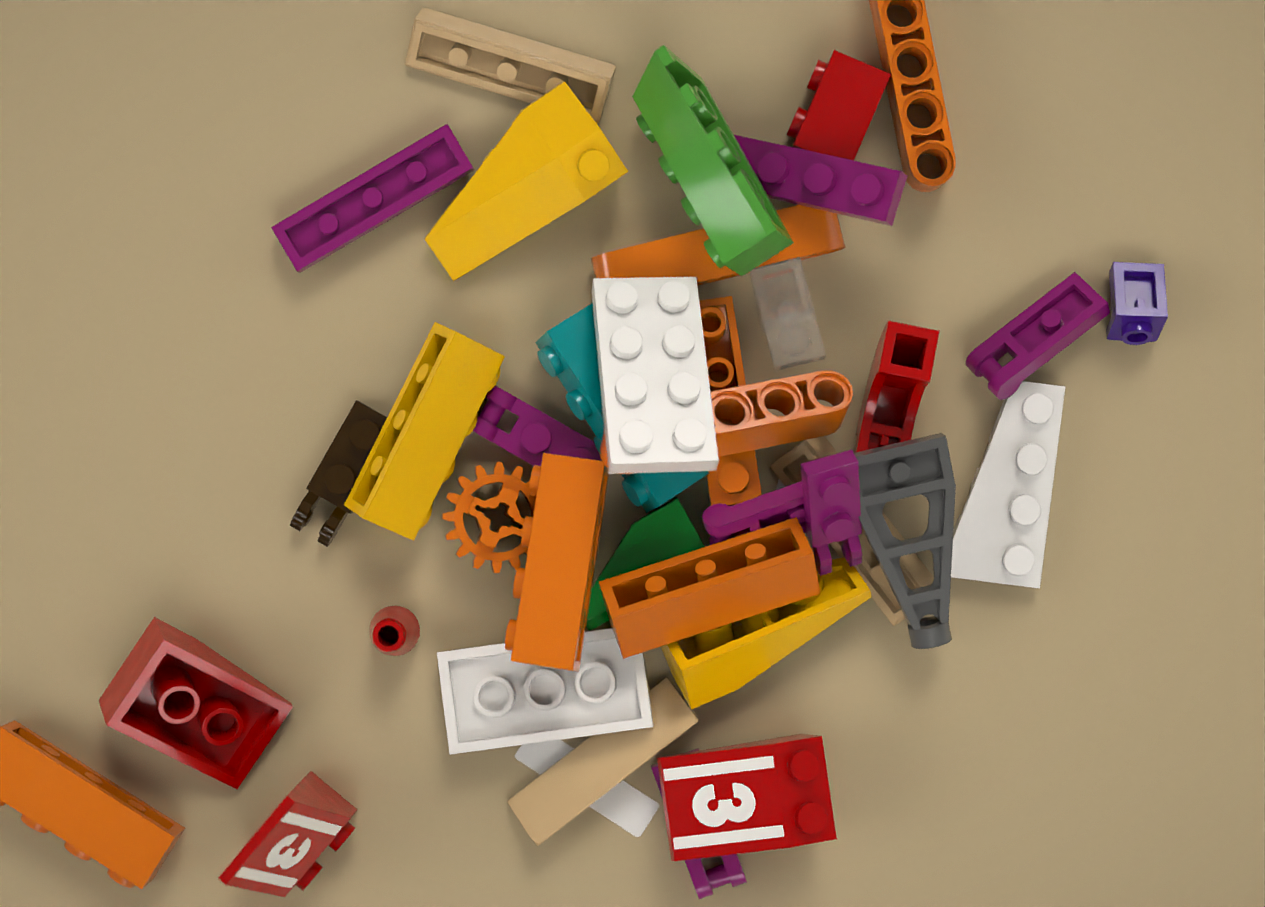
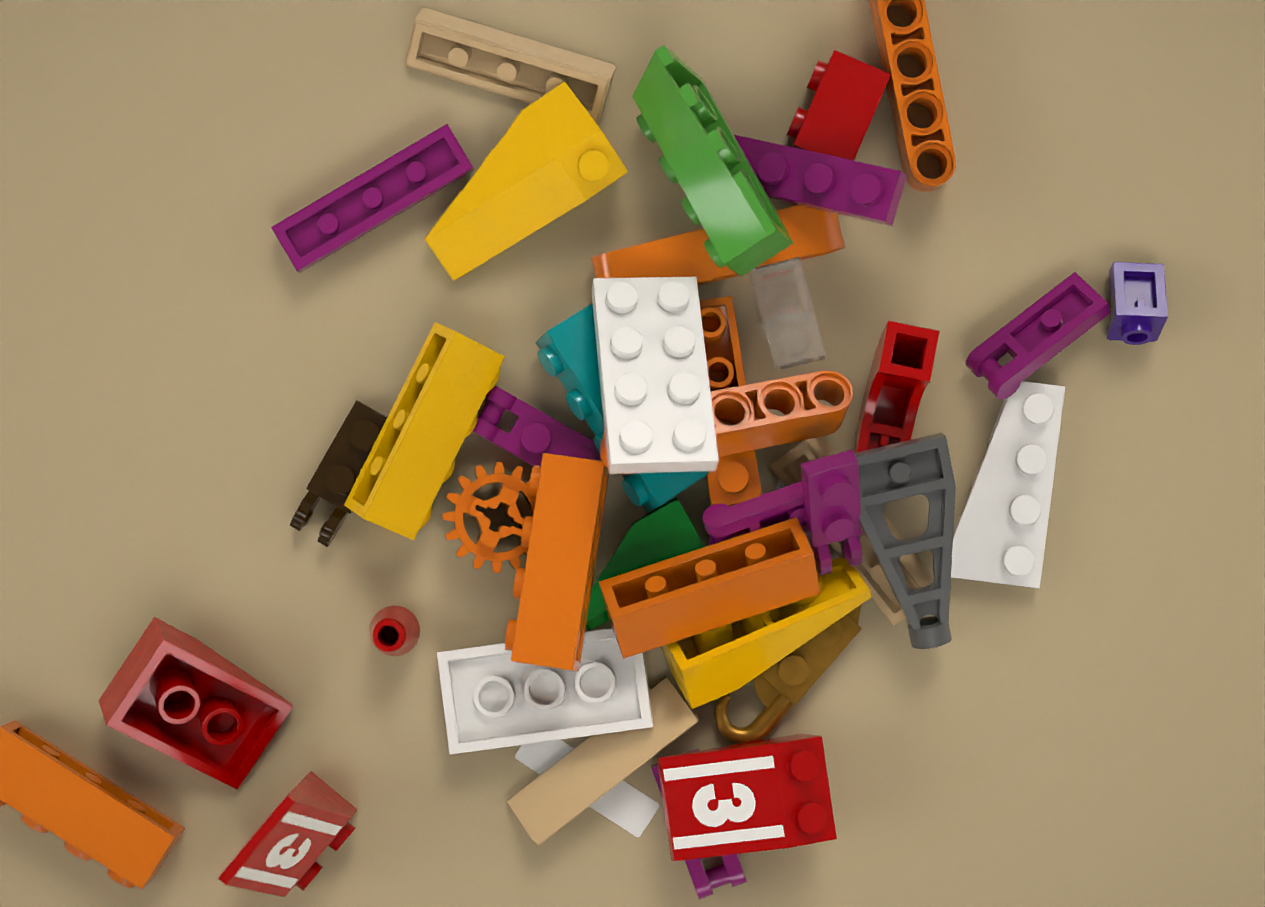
none -> pearl gold plate [714,604,862,744]

